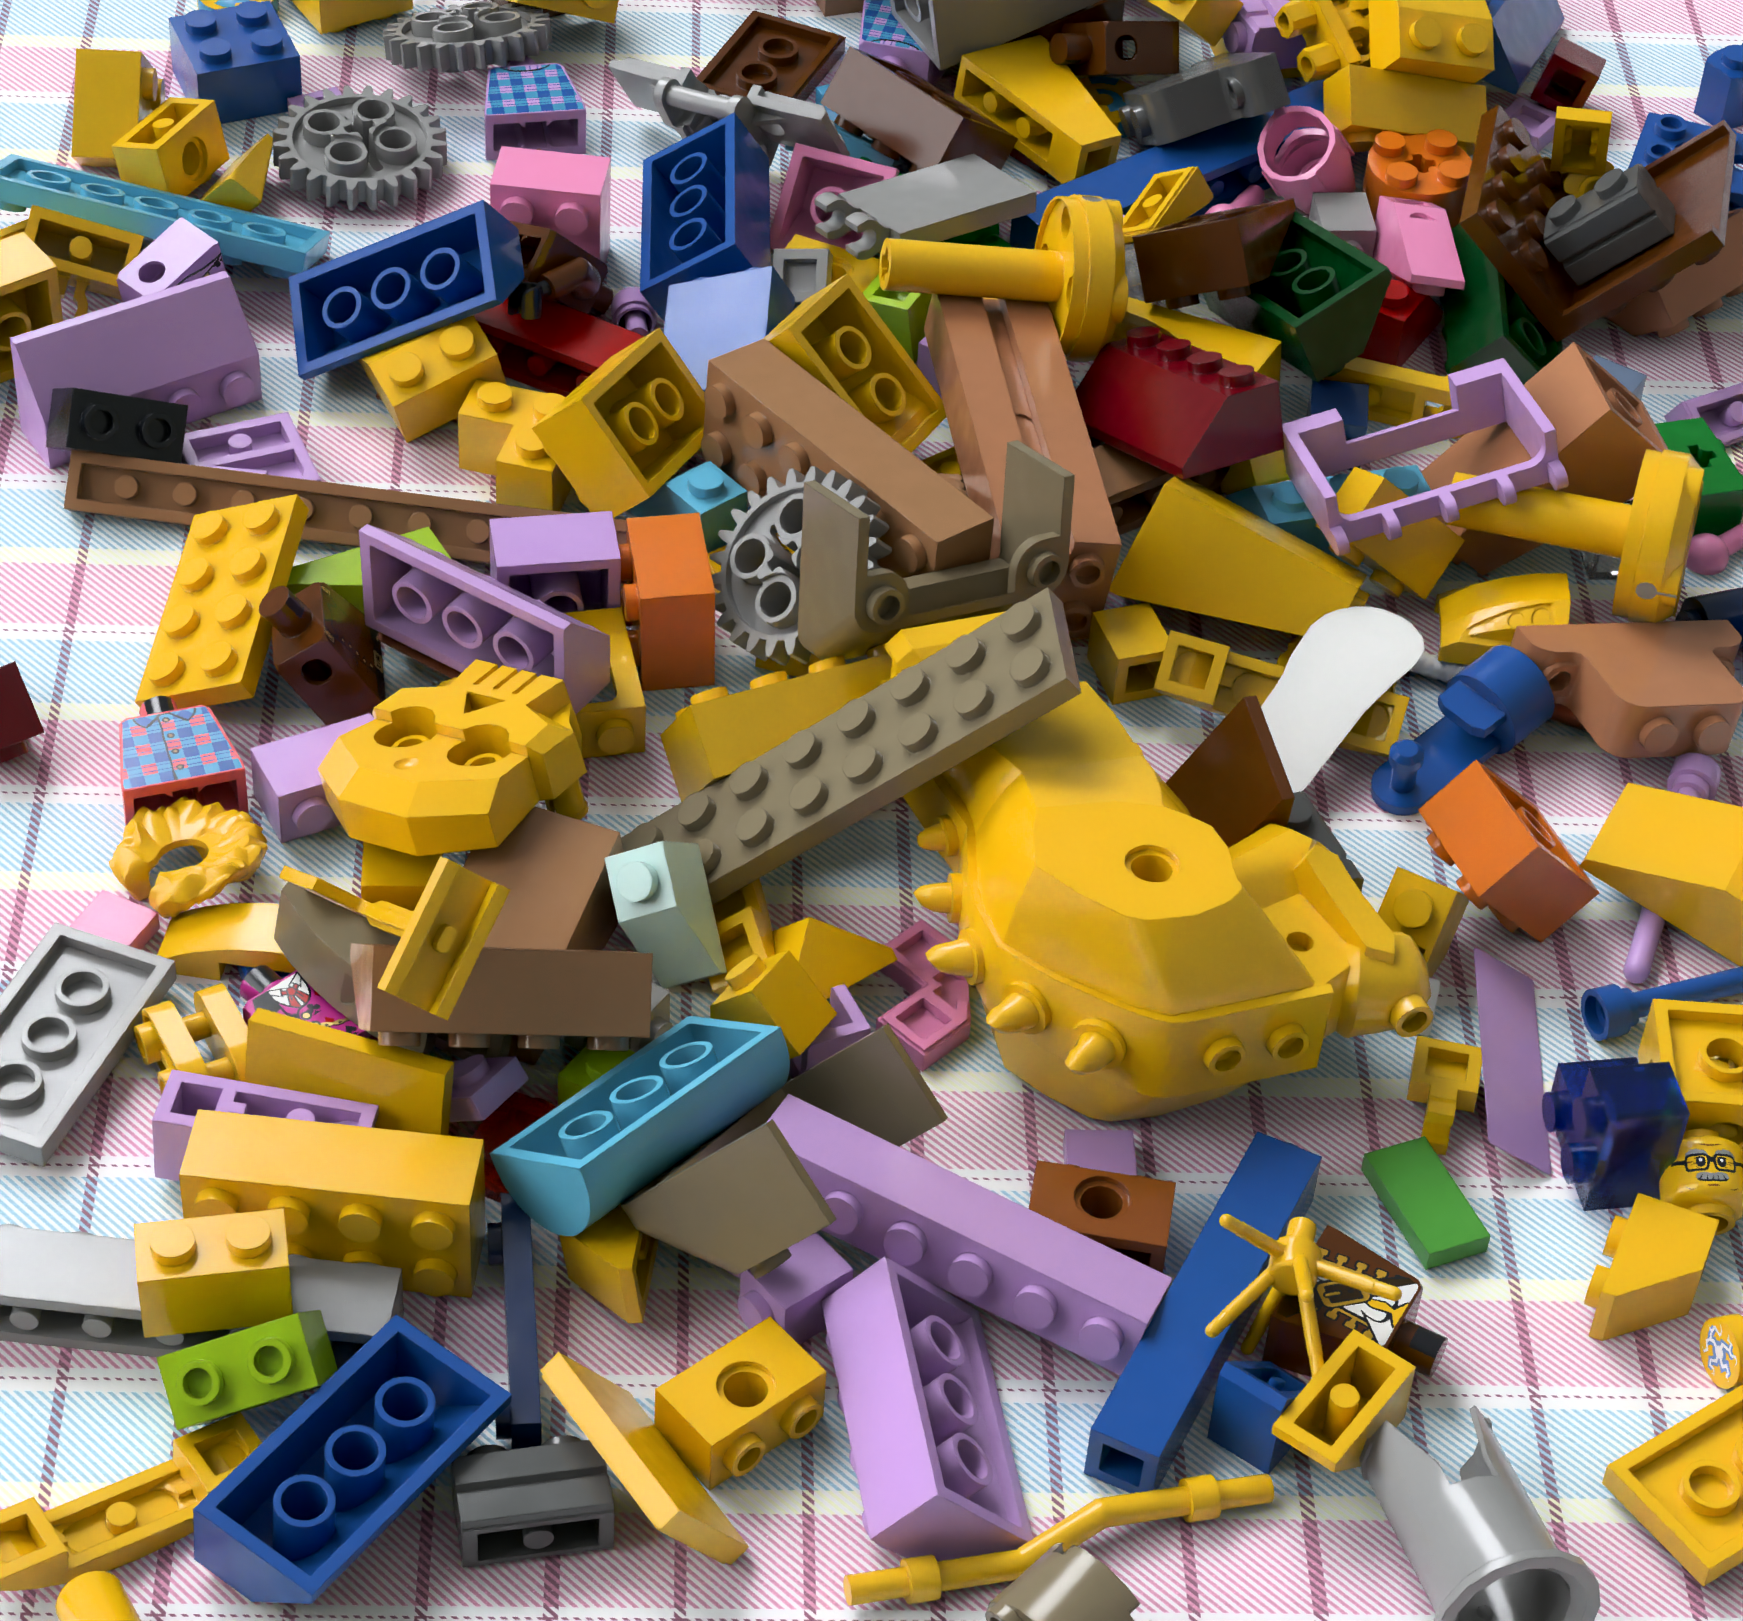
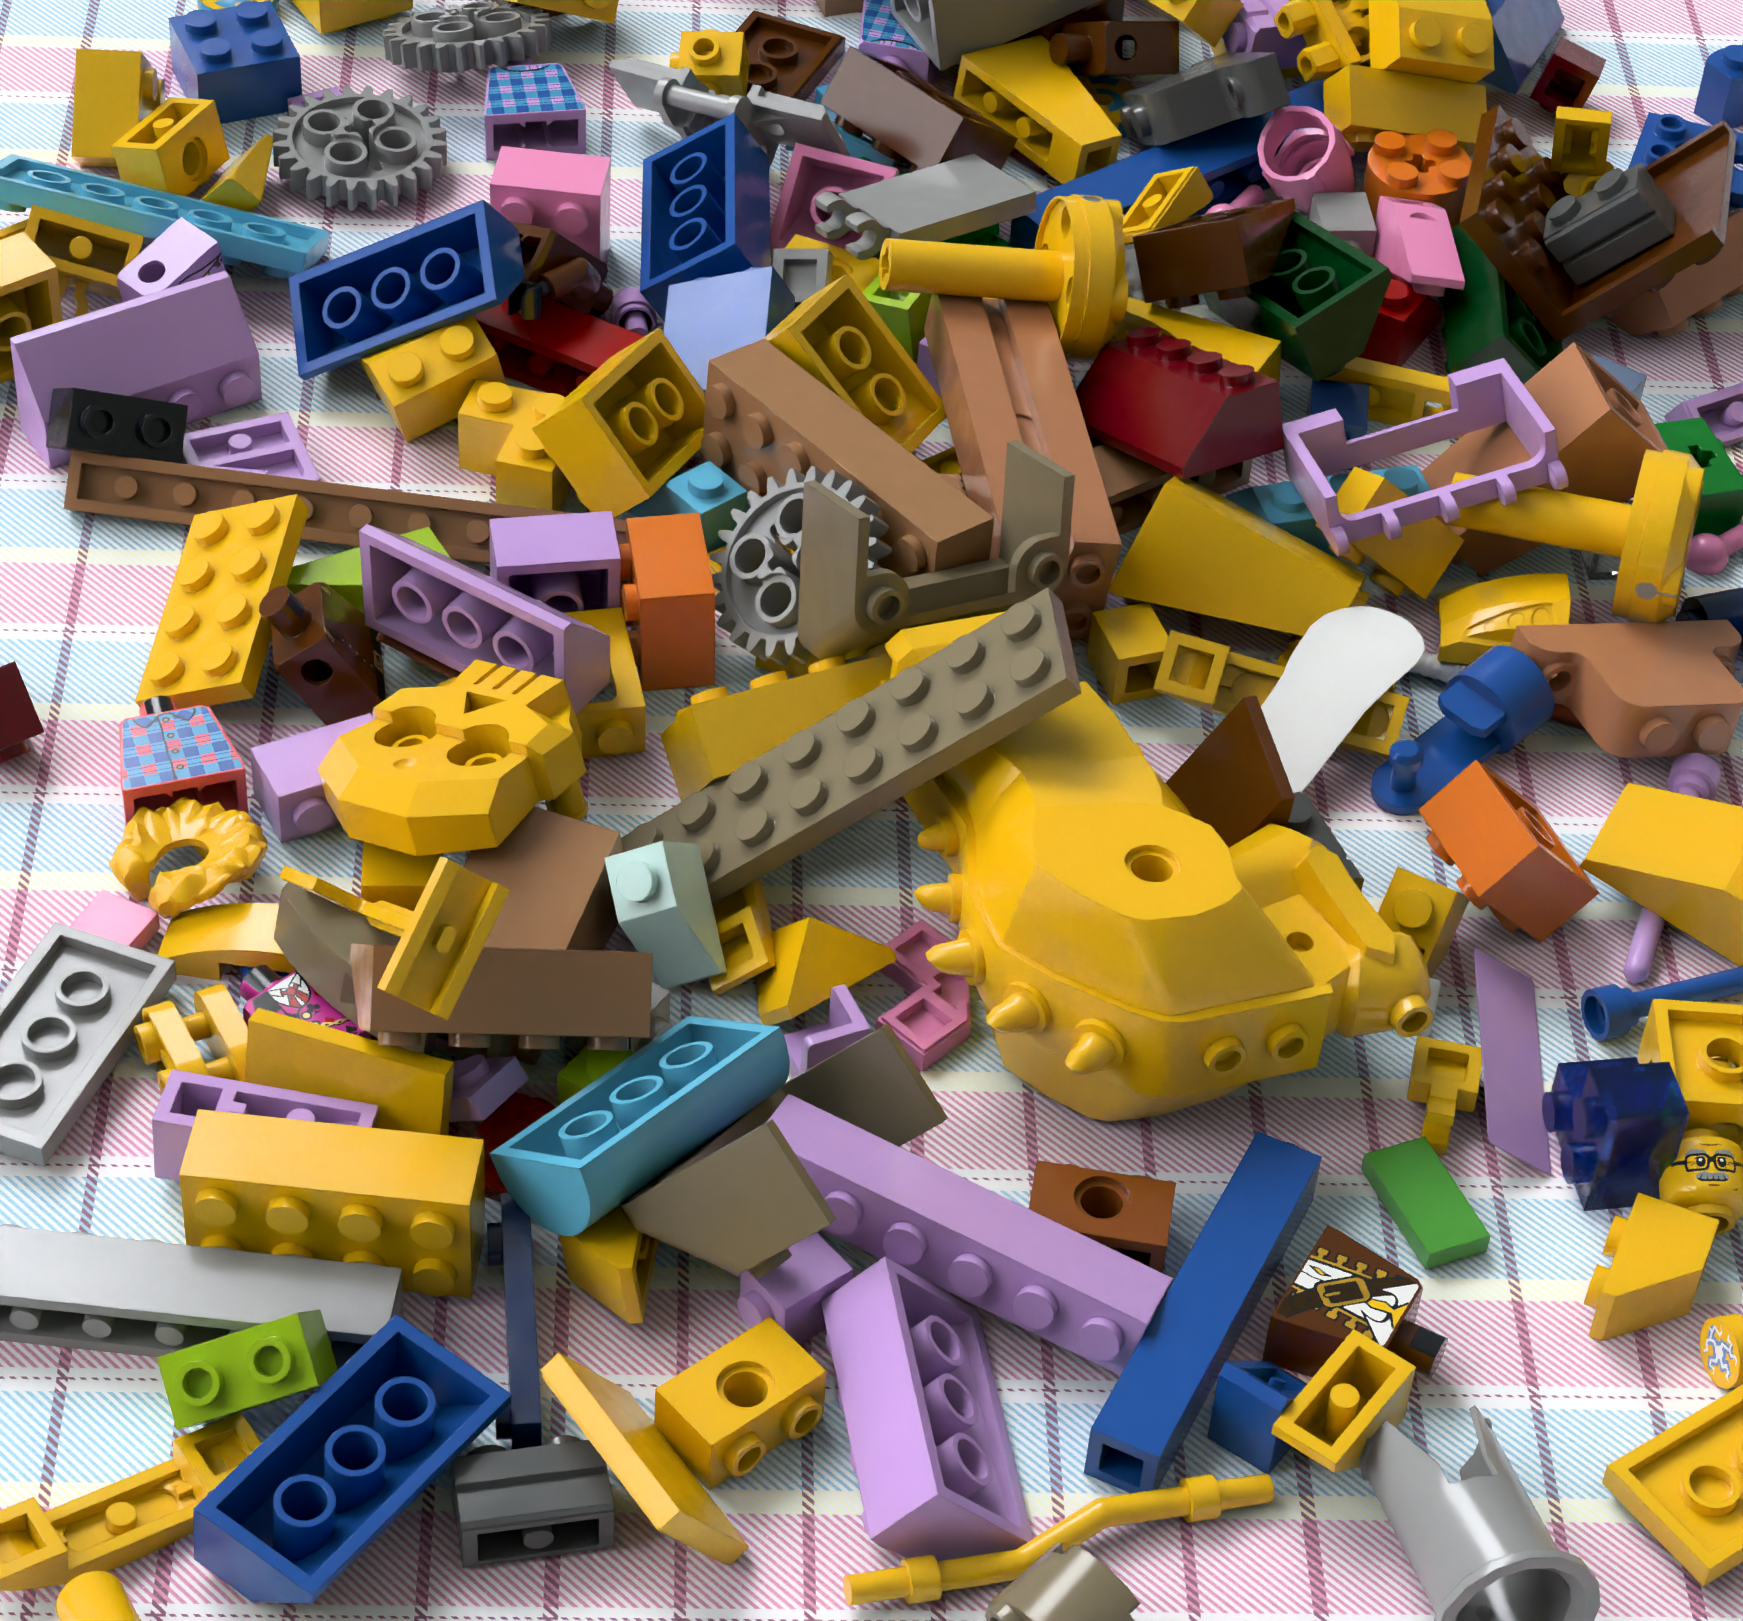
yellow brick [134,1208,293,1338] -> none
yellow slope [710,950,837,1059] -> none
lavender tile [1063,1129,1137,1175] -> none
yellow plant [1205,1214,1402,1378] -> none
yellow slope [1220,449,1290,495] -> none
lavender tile [1504,97,1556,153] -> none
none -> yellow brick [669,29,750,97]

